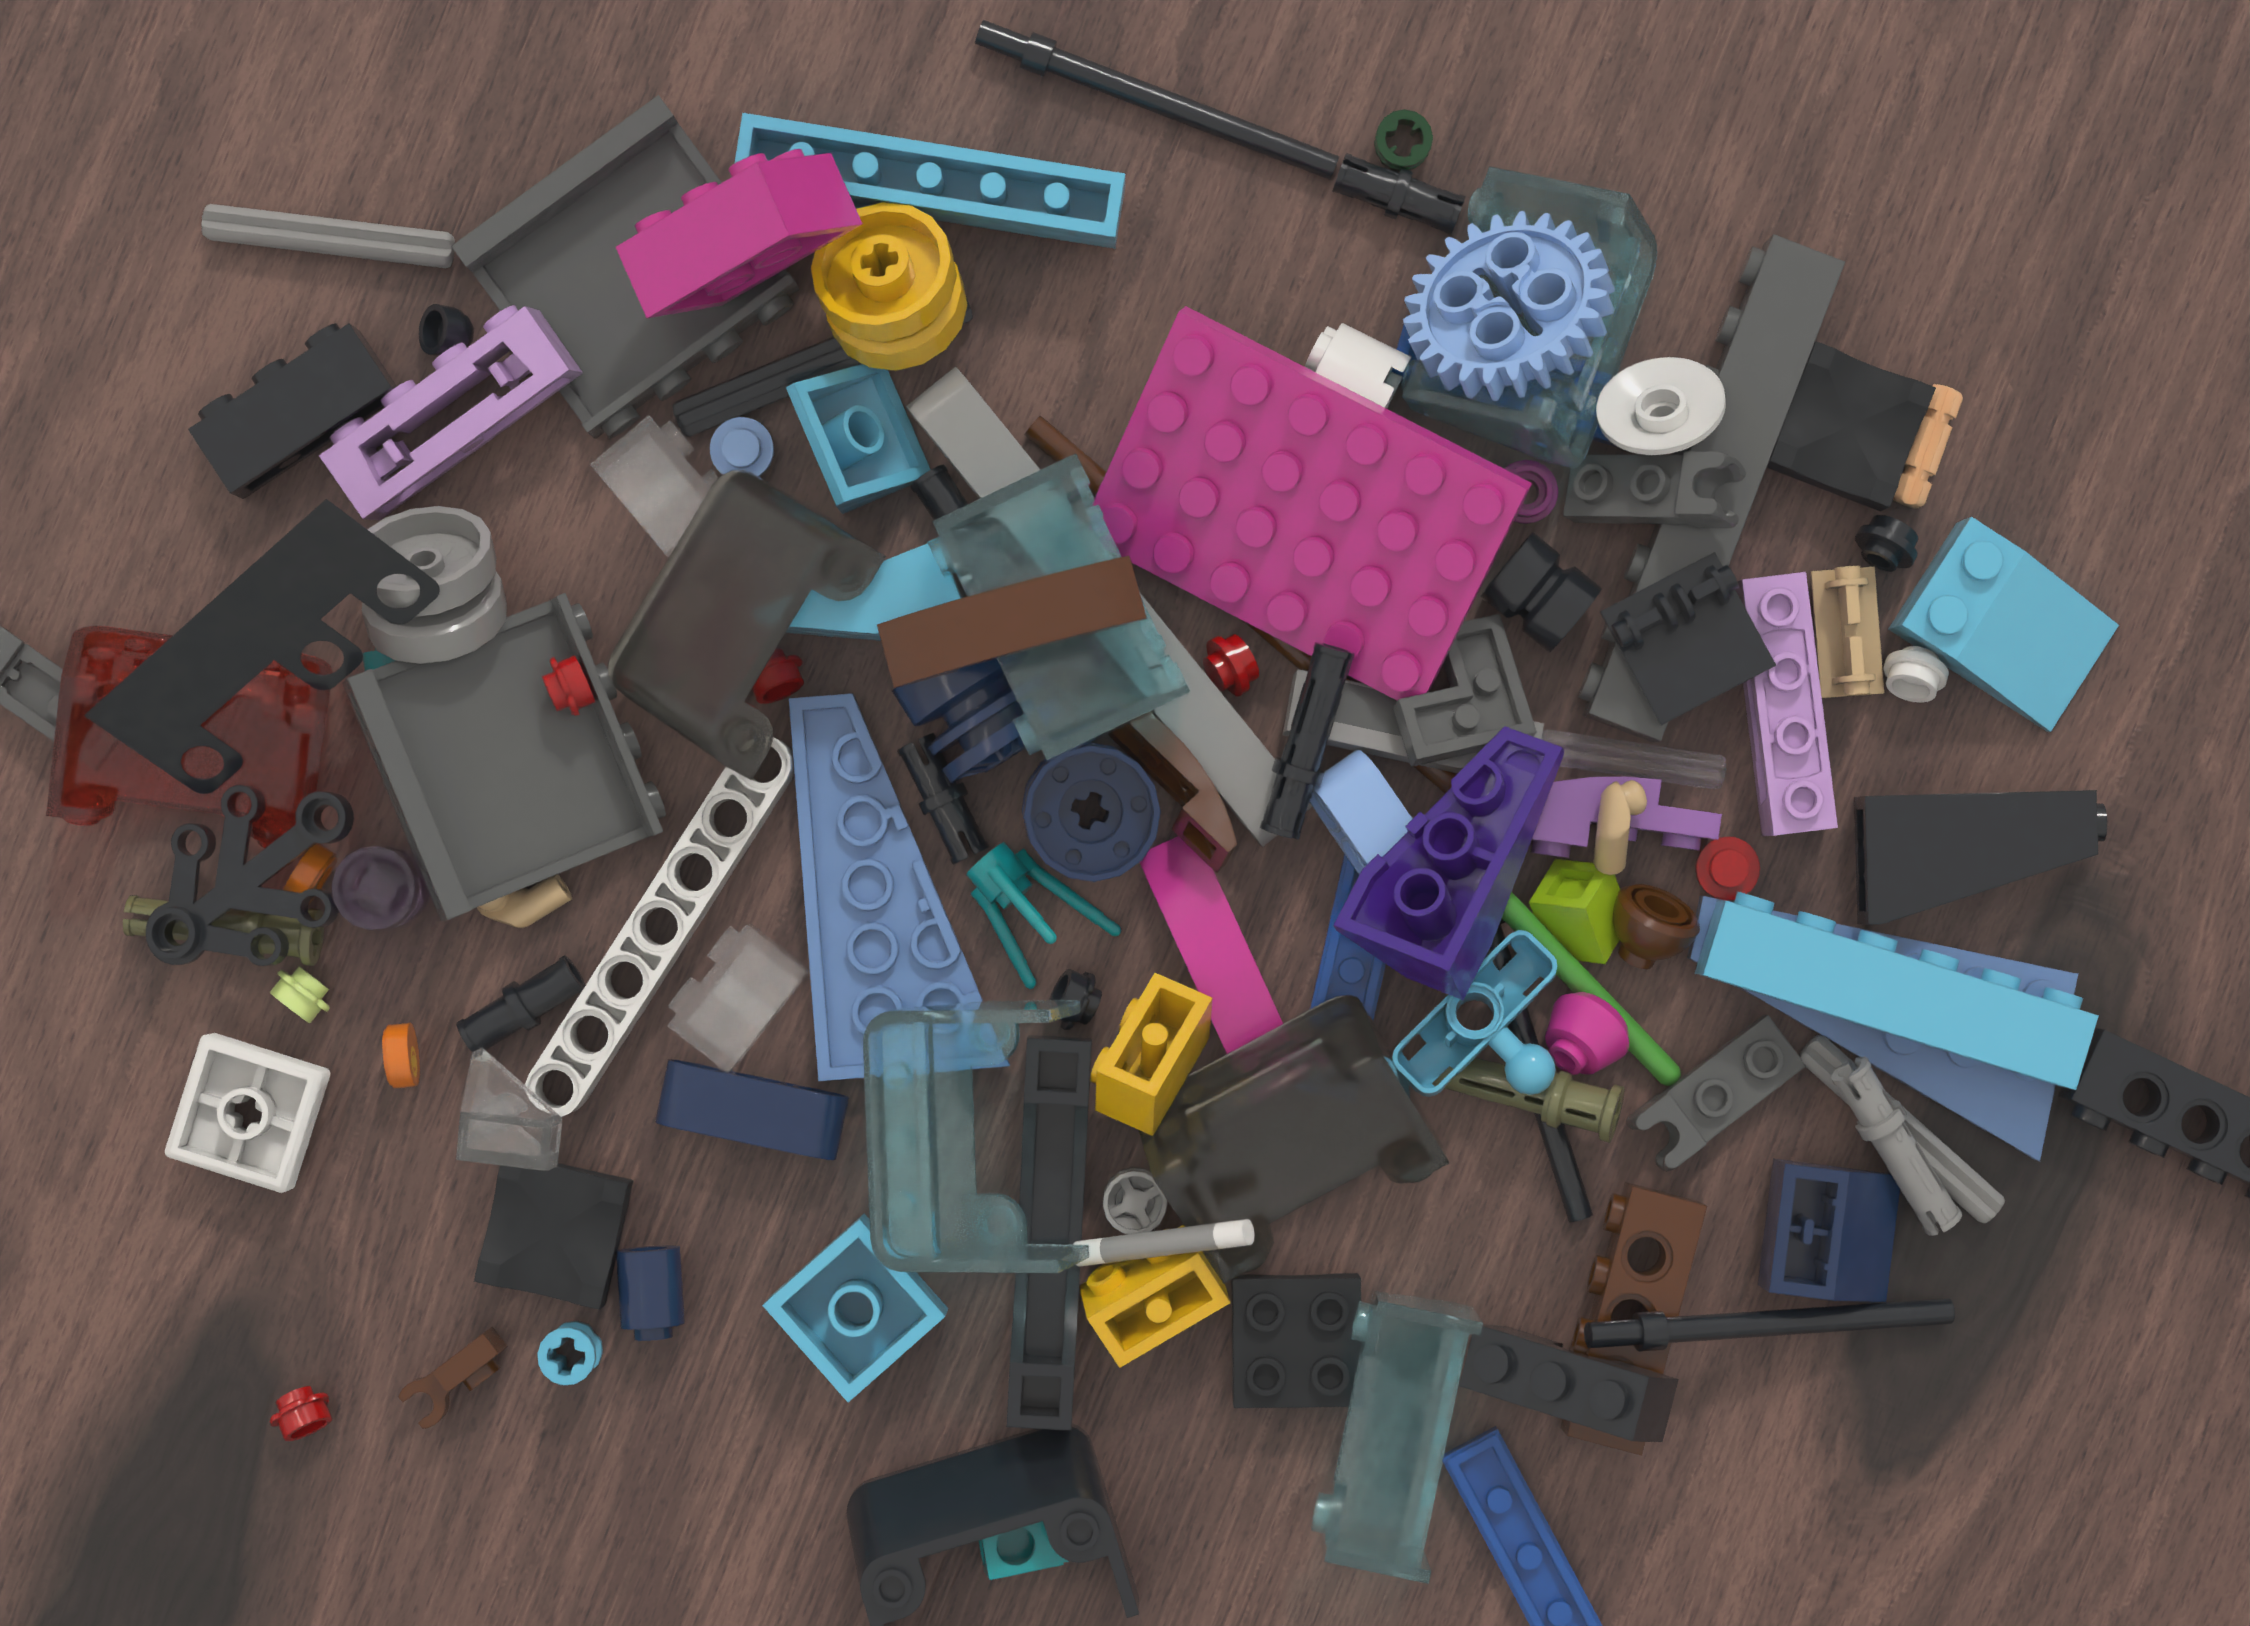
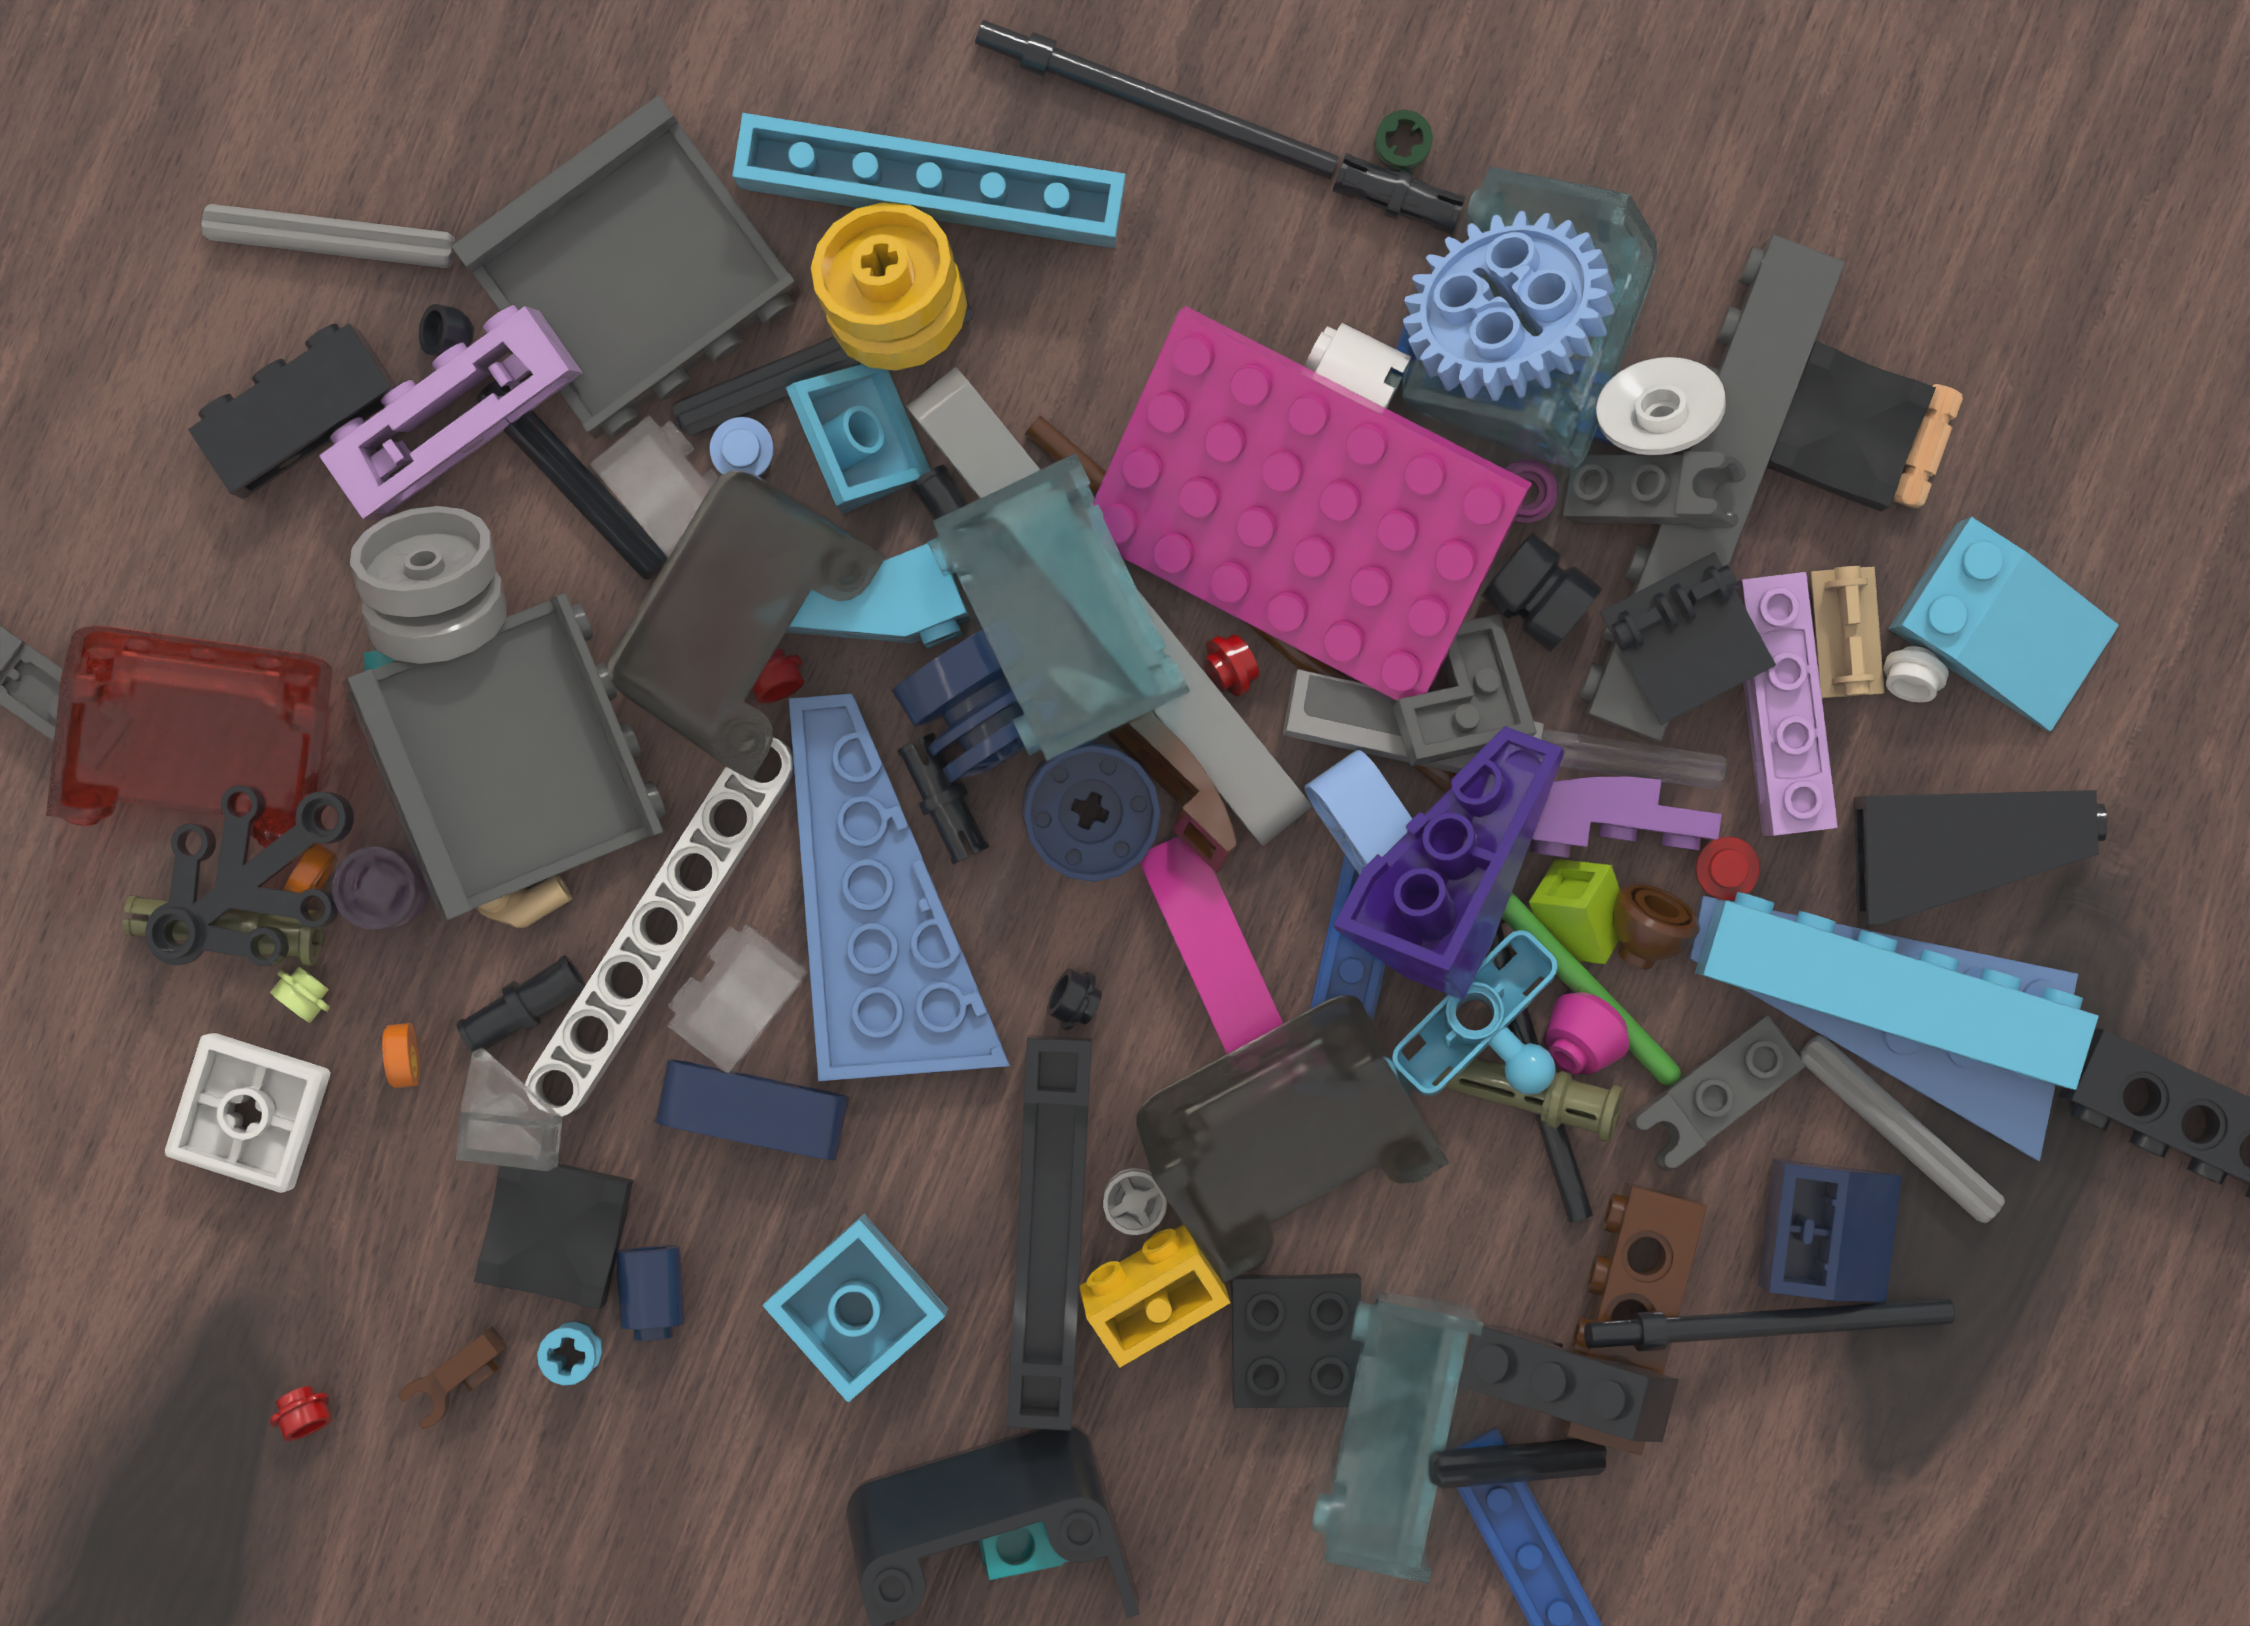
black piece [84,499,440,794] -> none
red plate [541,655,595,716] -> none
dark pink brick [616,149,862,318] -> none
clear light blue windscreen [863,1000,1089,1273] -> none
reddish brown slope [877,556,1147,689] -> none
teal plant [966,842,1122,989] -> none
light grey bar [1072,1219,1255,1267] -> none
yellow brick [1090,973,1213,1136] -> none
black pin [1260,642,1355,839] -> none
tan arm [1593,780,1647,875] -> none
light grey pin [1831,1056,1962,1236] -> none
black plate [1855,515,1919,572] -> none
none -> black axle [477,380,669,580]
none -> black axle [1428,1439,1607,1489]

